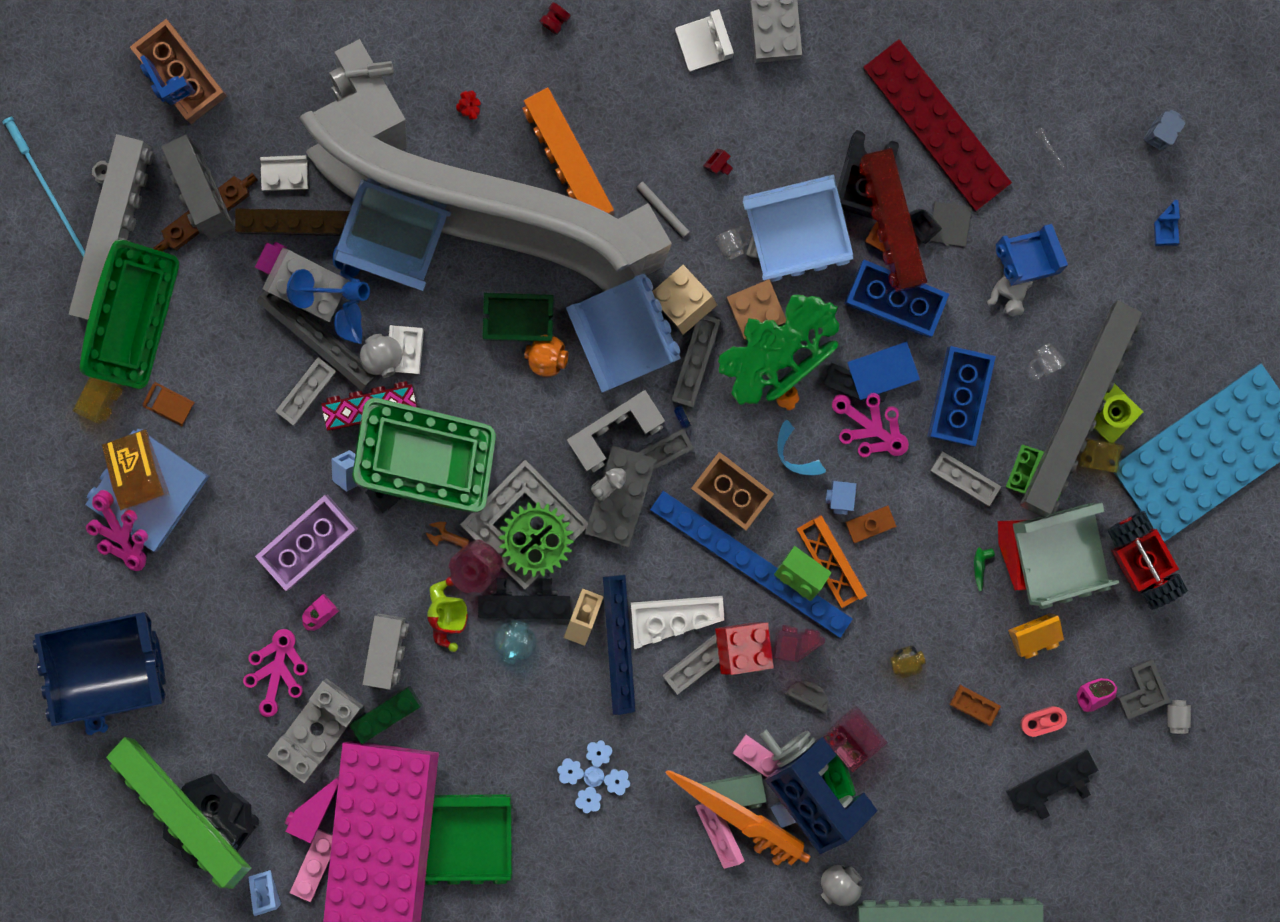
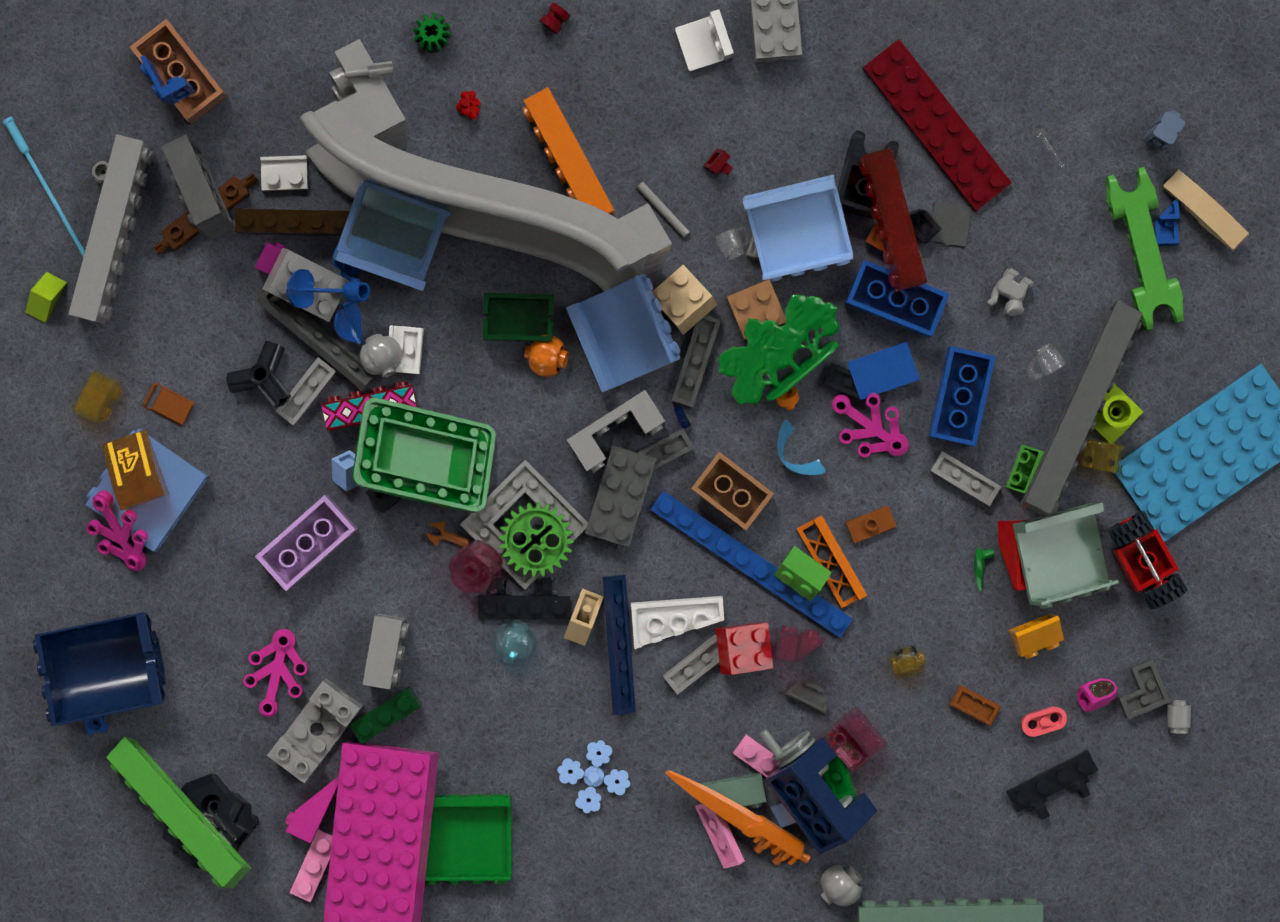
green wedge [80,239,179,389] -> none
light blue slope [248,870,281,916] -> none
dark pink rock [302,594,339,631] -> none
lime piece [427,576,468,652] -> none
light grey animal [591,468,626,501] -> none
medium blue brick [825,481,856,515] -> none
blue panel [995,224,1068,286] -> none
none -> lime slope [25,272,67,323]
none -> black piece [226,341,291,409]
none -> green gear [412,13,452,53]
none -> bright green piece [1105,167,1184,331]
none -> tan slope [1163,170,1249,251]

